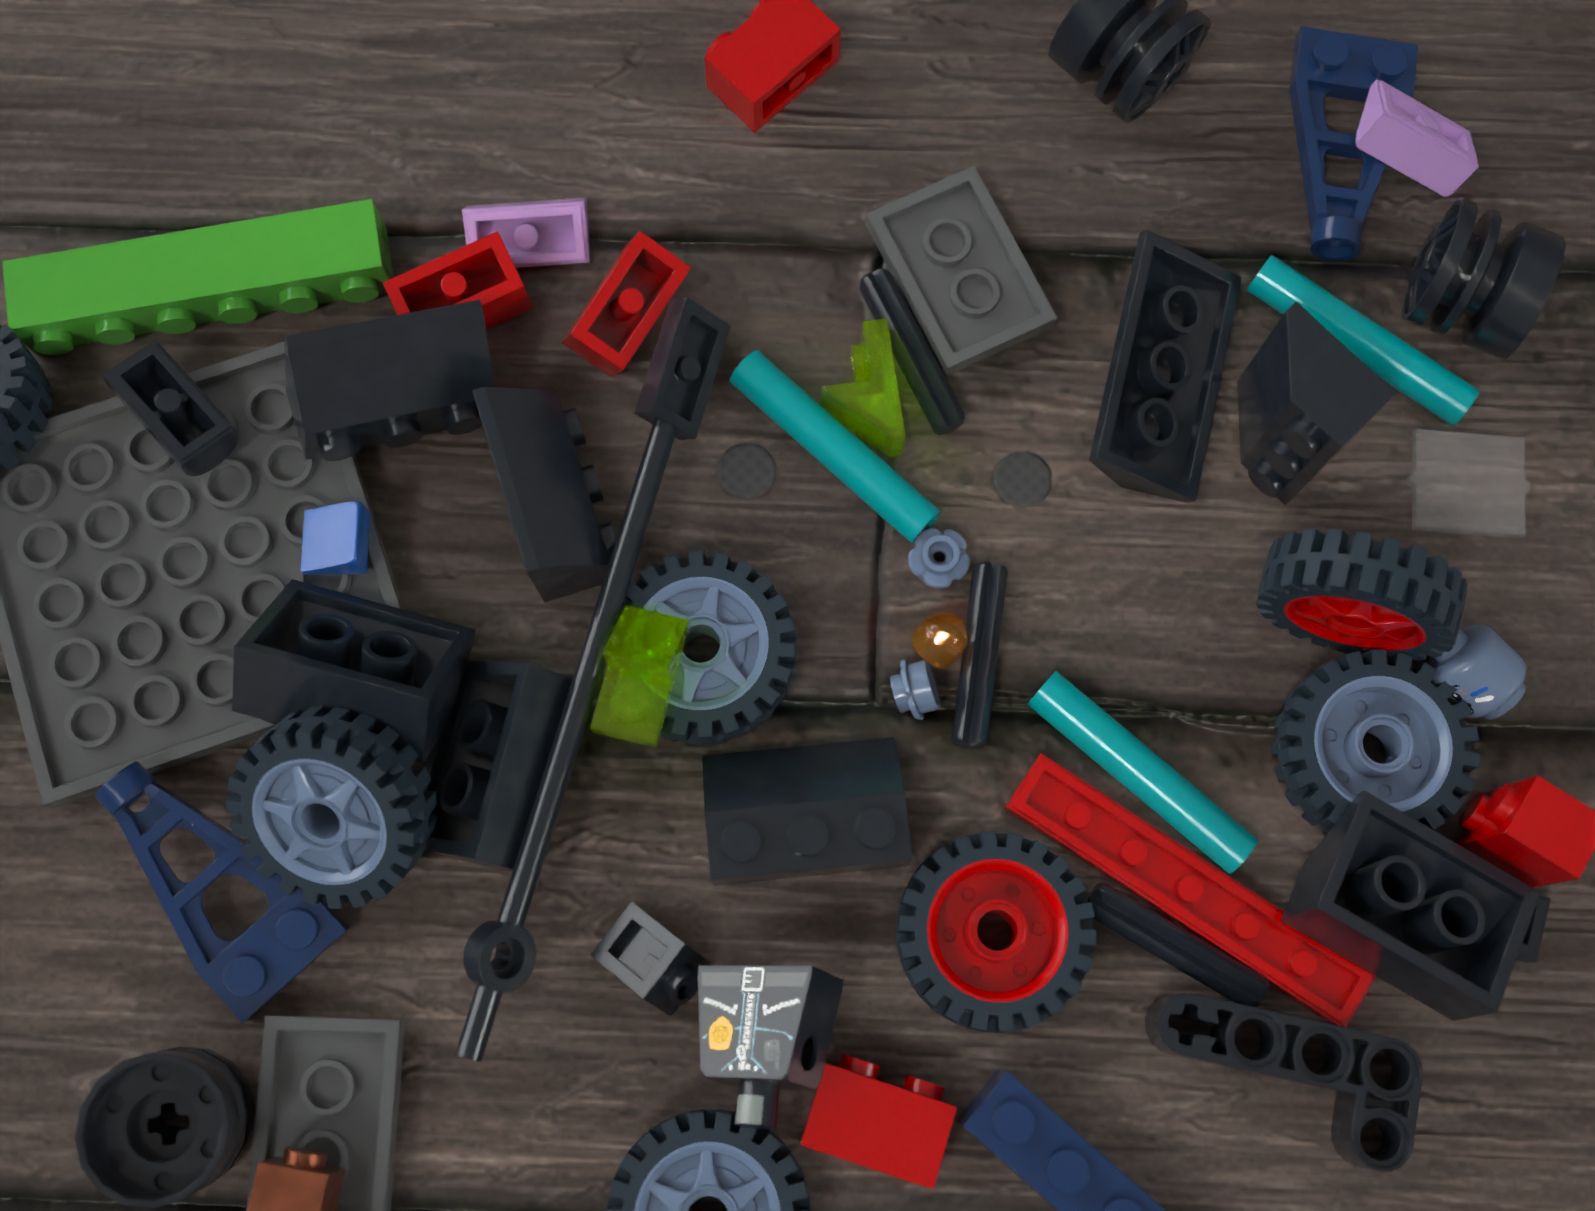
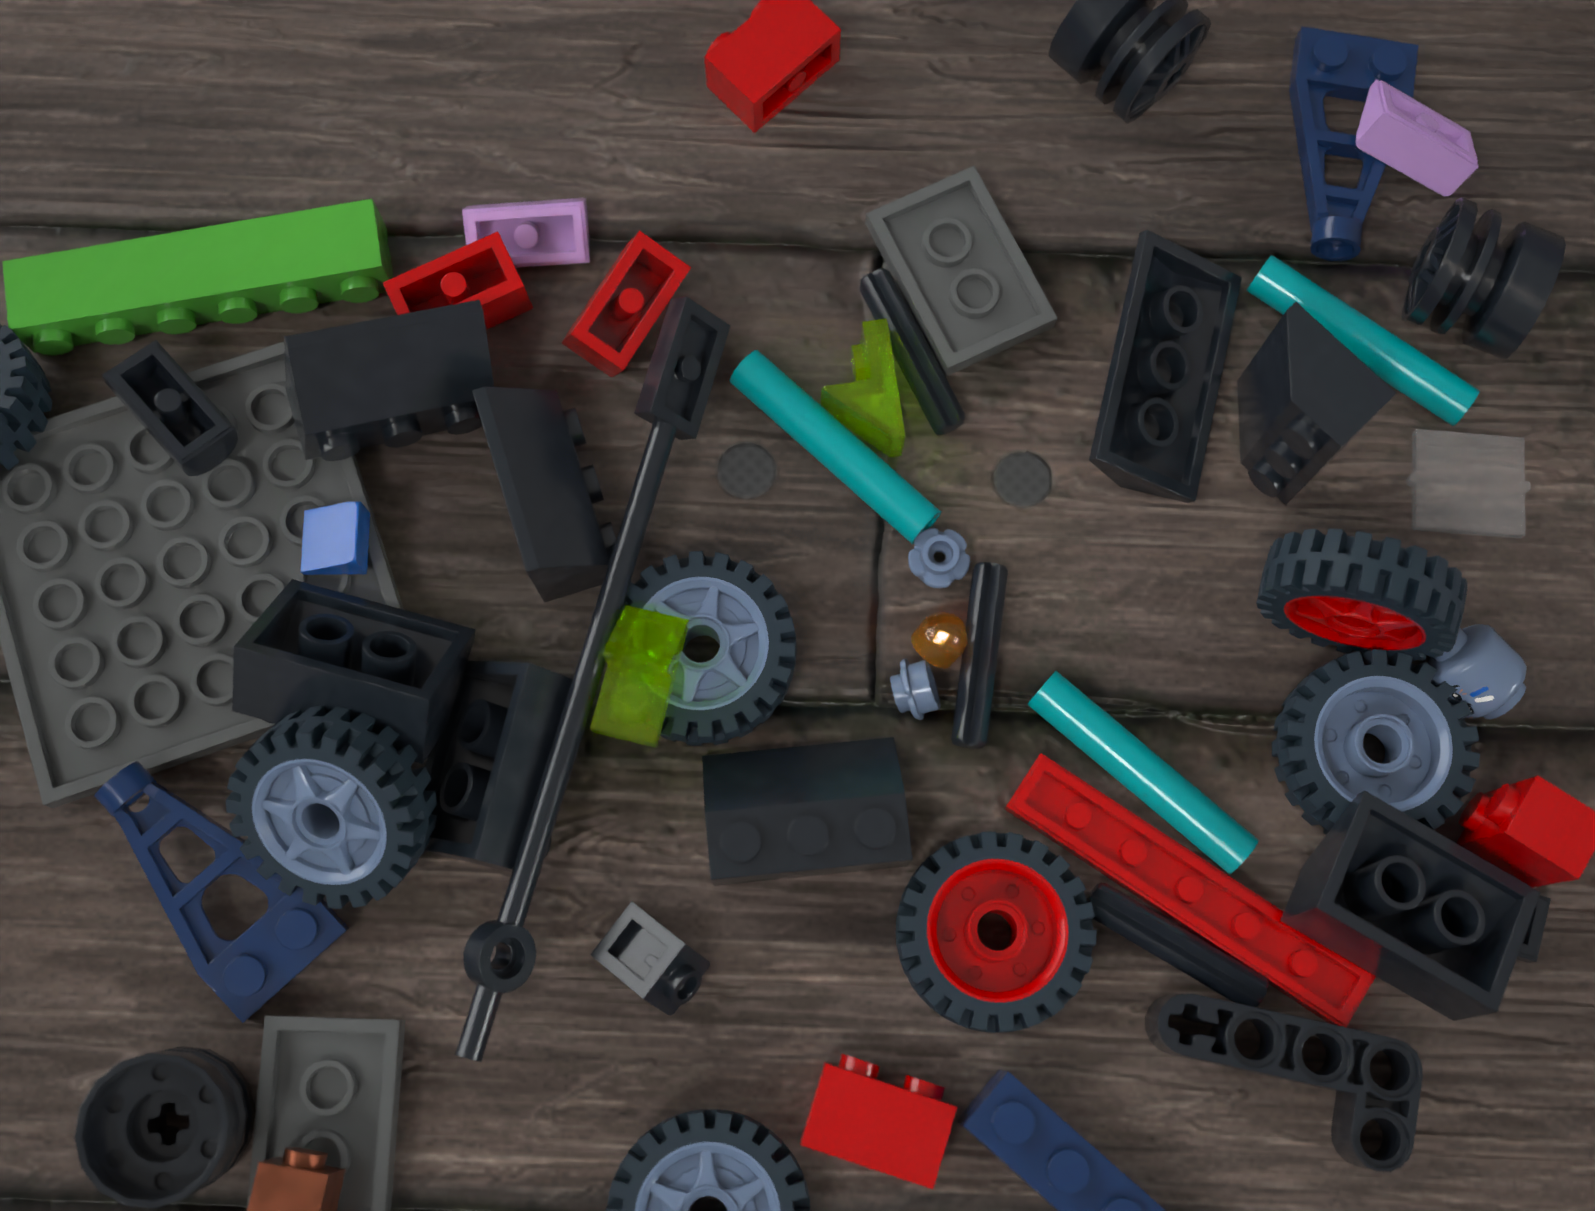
black torso [698,966,843,1129] -> none

